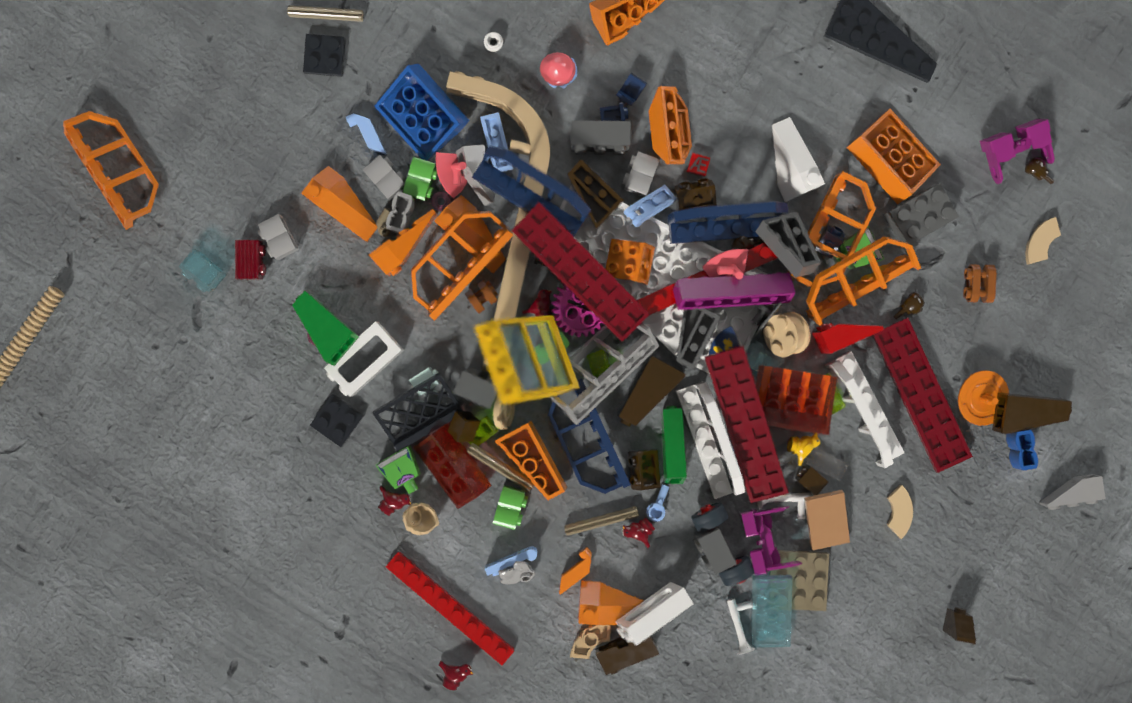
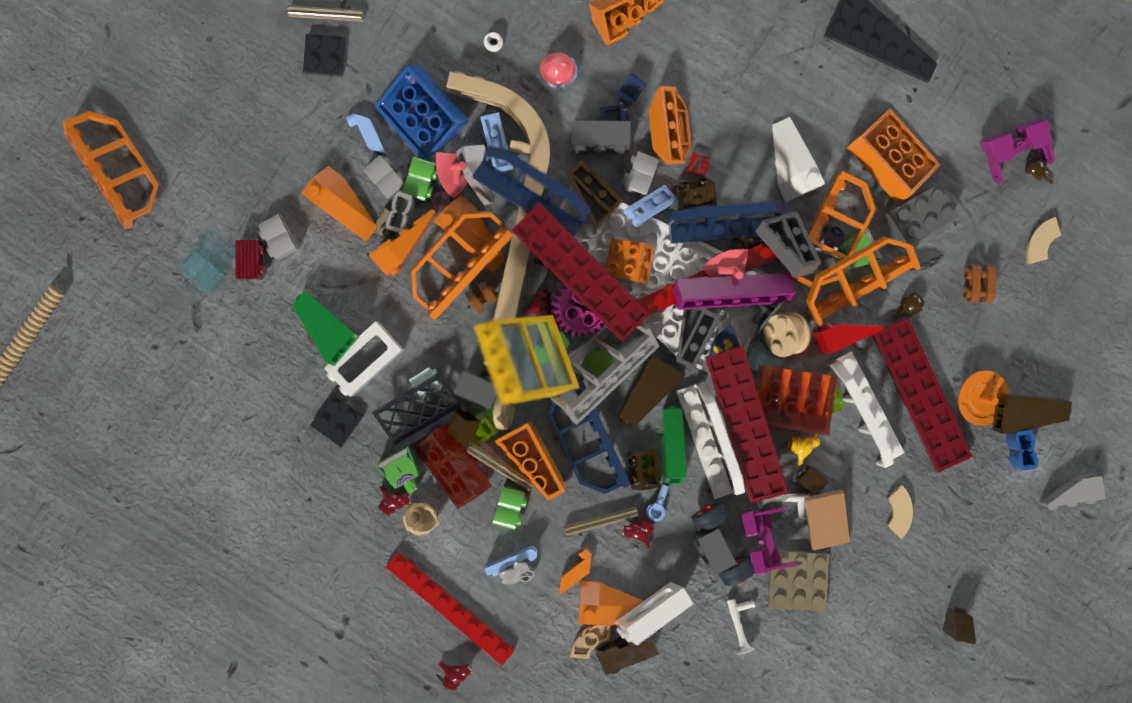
clear light blue plate [751,575,792,648] -> none

